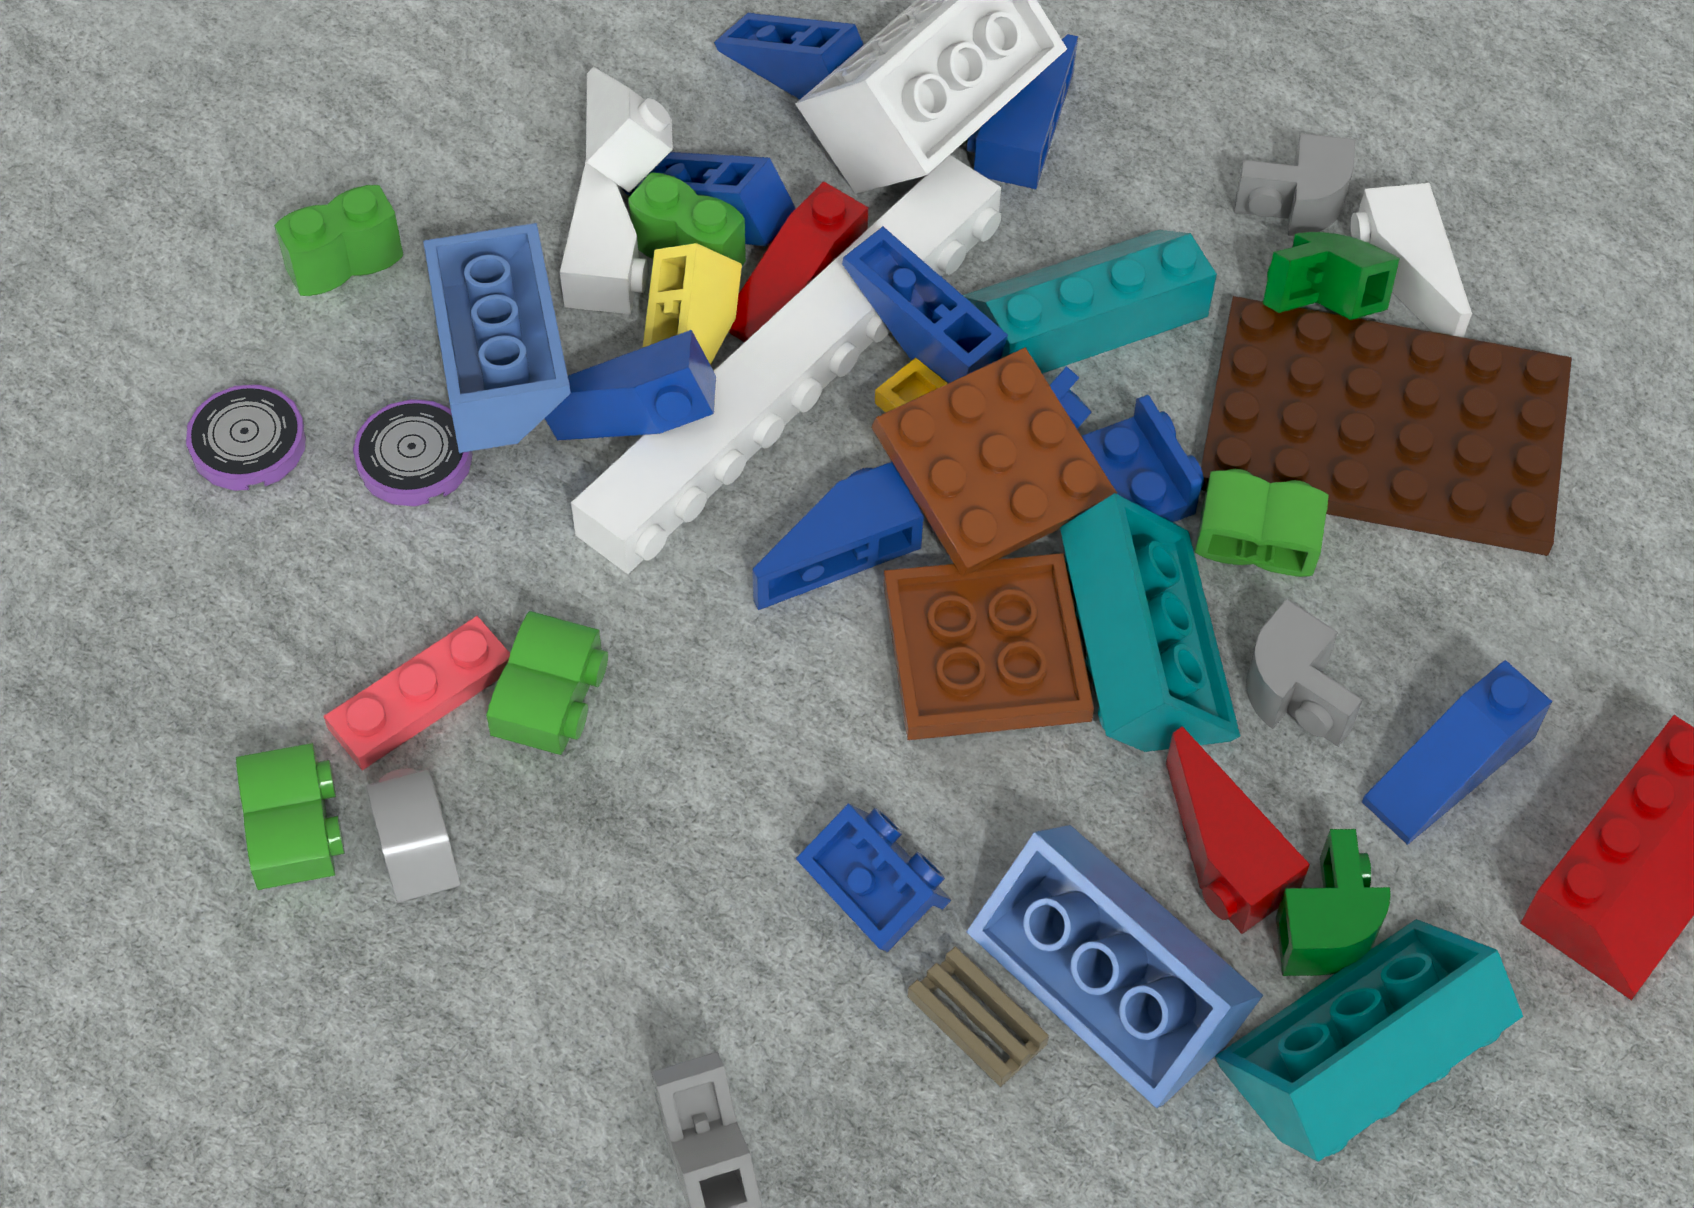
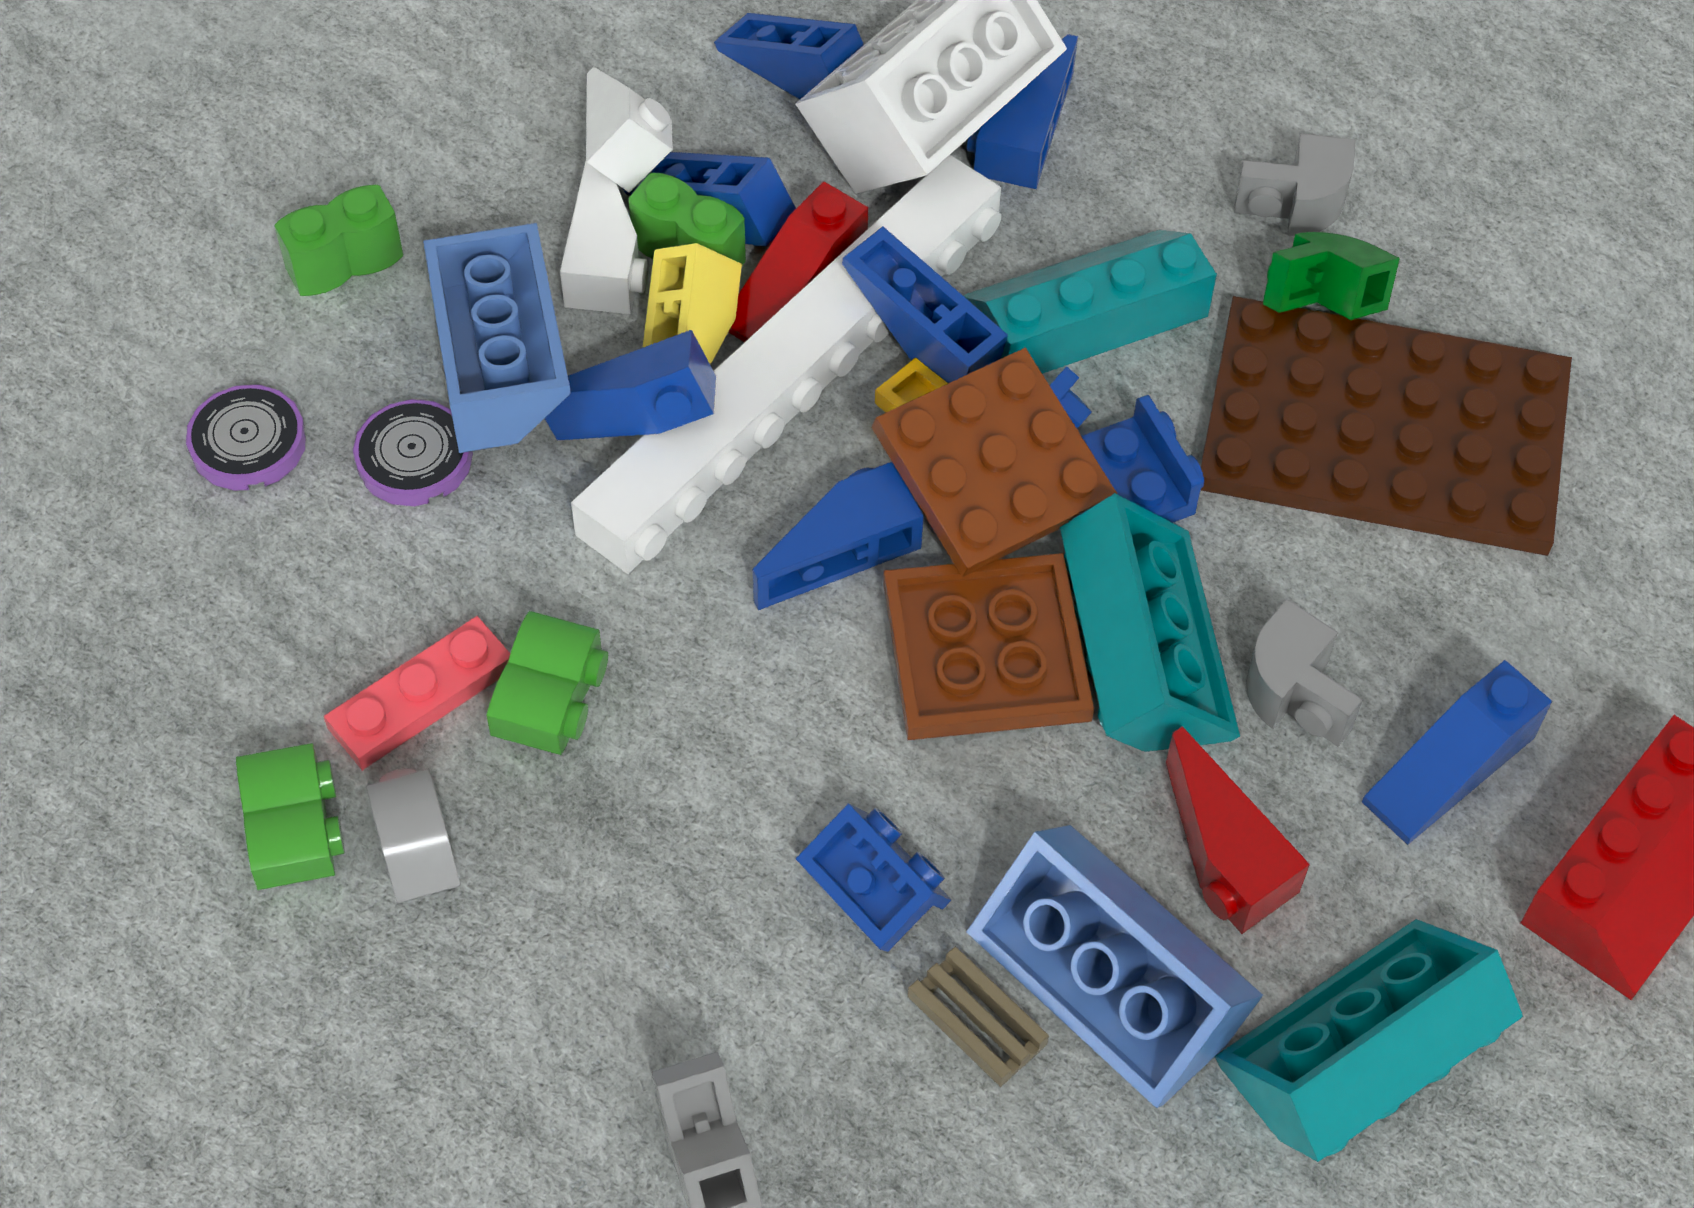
bright green brick [1195,469,1329,577] -> none
green brick [1276,829,1391,976] -> none
white slope [1351,183,1472,338] -> none

